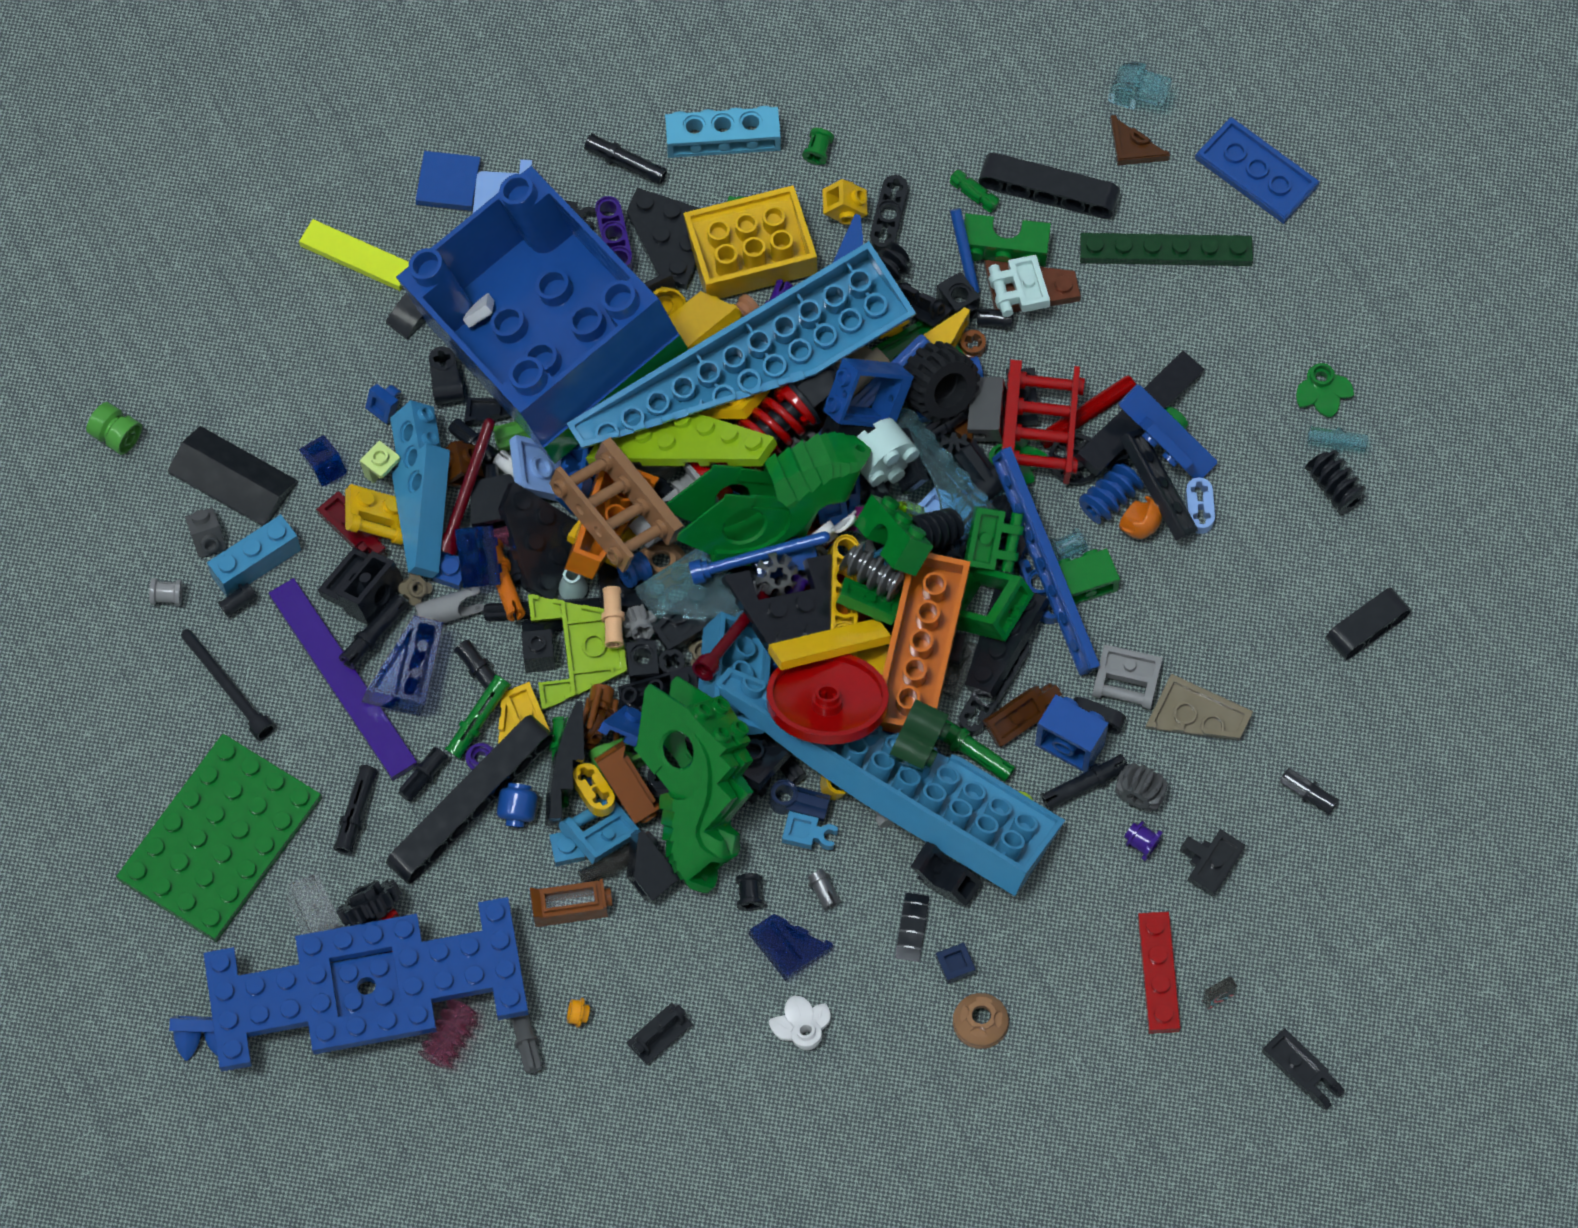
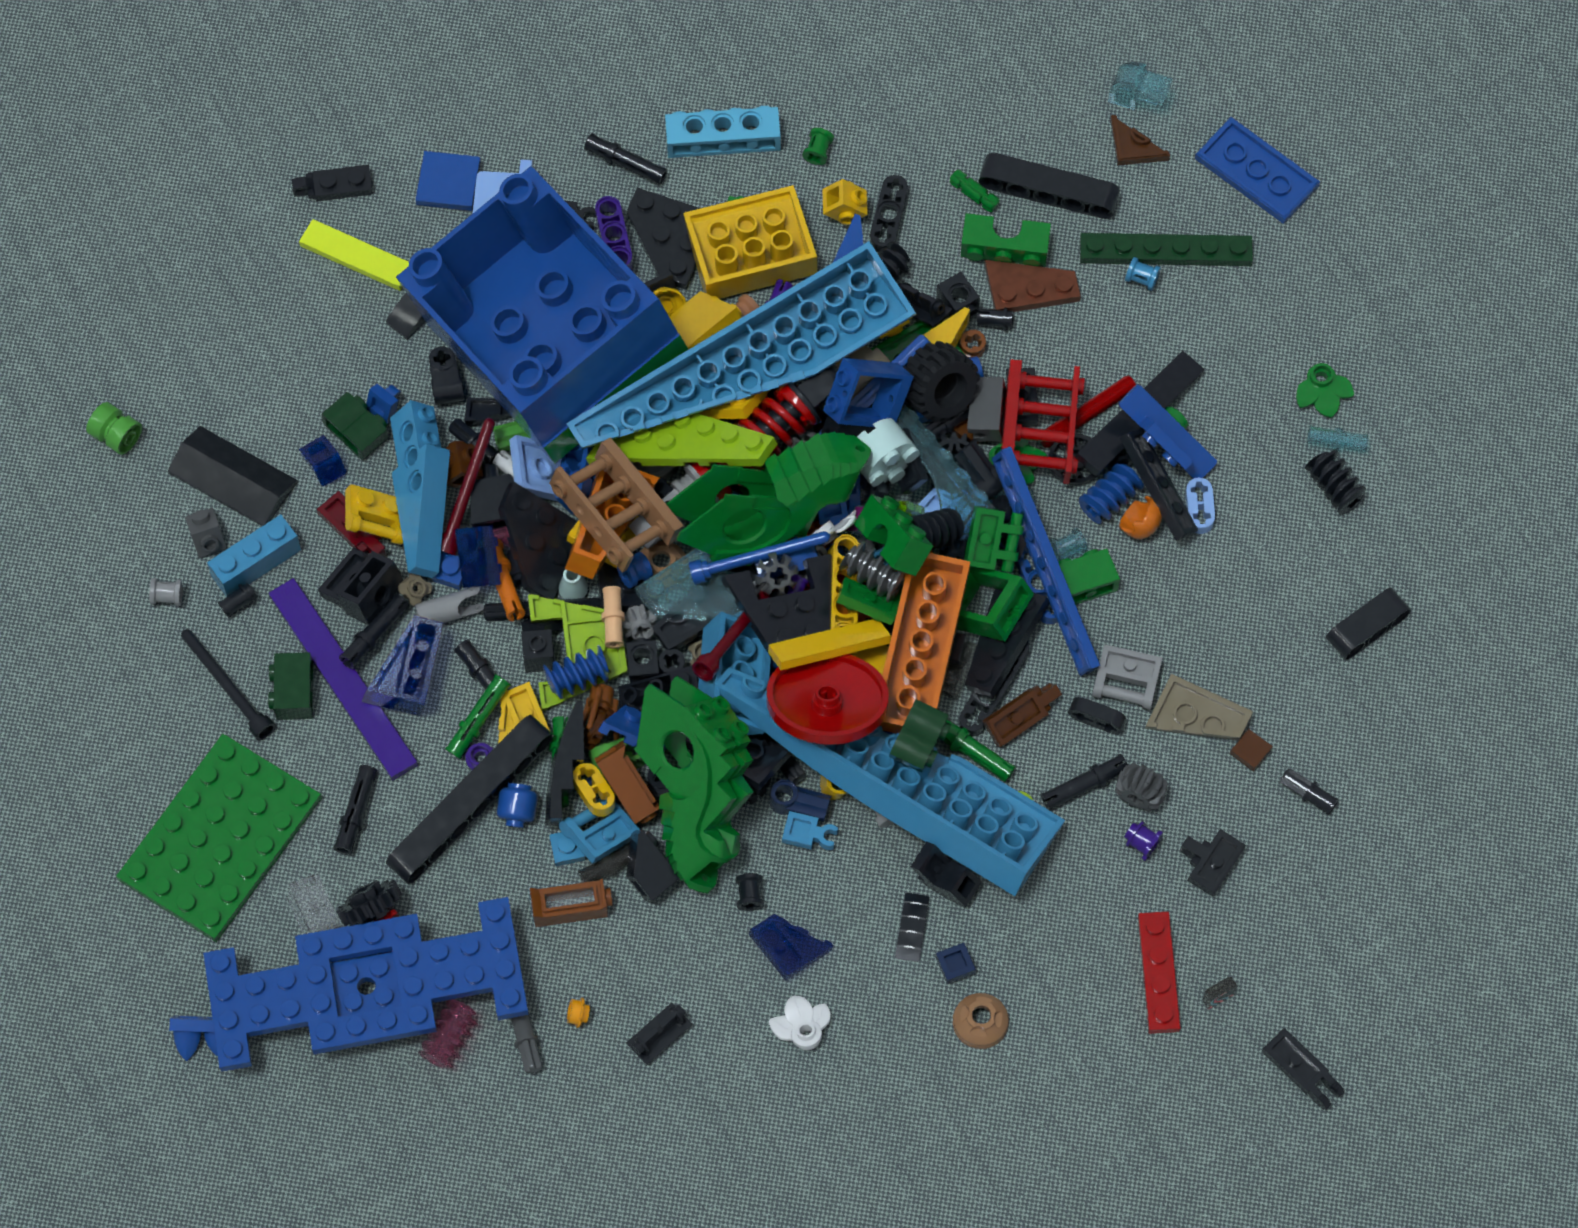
yellowish green bracket [360,440,400,484] -> none
black axle [399,747,448,801] -> none
white tile [463,293,494,327] -> none
flat silver pin [808,869,841,910] -> none
blue bar [950,208,980,293] -> none
light aqua plate [988,255,1050,317] -> none
blue brick [1035,694,1109,773] -> none
none -> dark green brick [268,652,313,720]
none -> black hinge [292,164,373,202]
none -> dark green brick [321,392,388,460]
none -> blue piece [543,645,609,699]
none -> dark azure bush [1125,257,1161,291]
none -> reddish brown tile [1230,729,1273,772]

